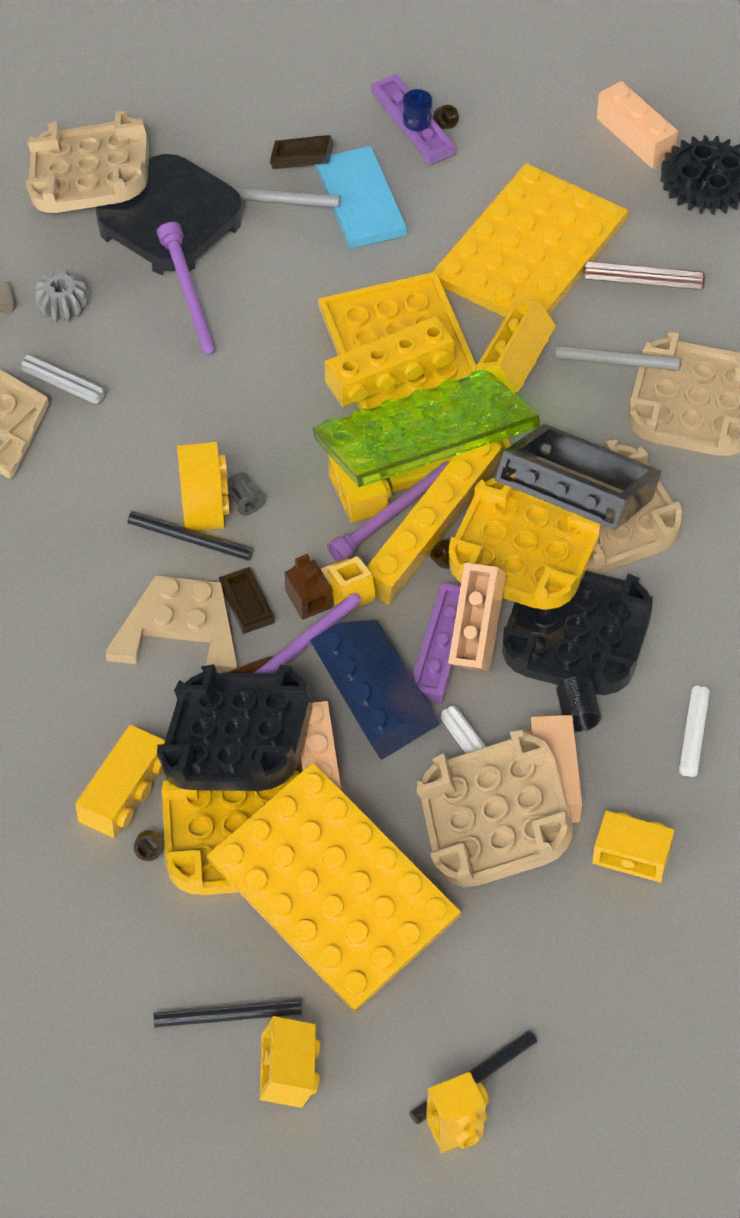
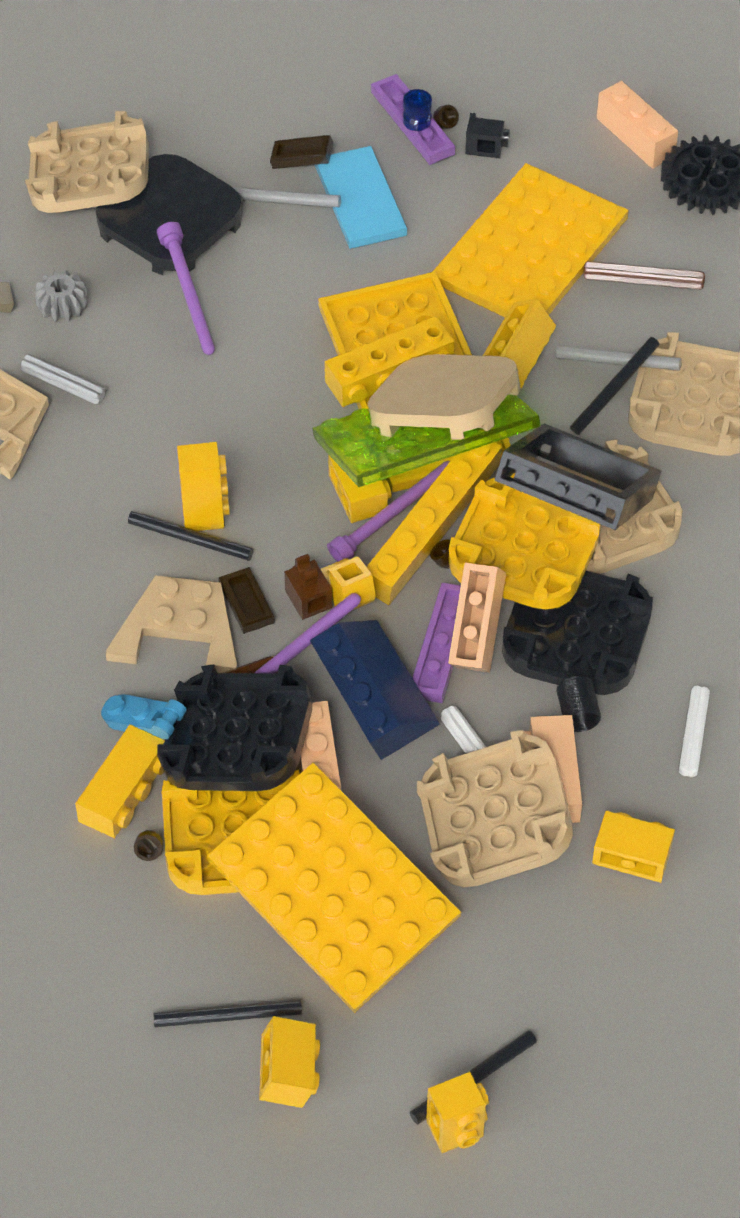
dark grey bush [227,472,264,516] -> none
none -> dark azure plate [101,694,187,739]
none -> tan tile [368,354,521,440]
none -> black brick [465,113,510,159]
none -> black bar [570,337,660,435]

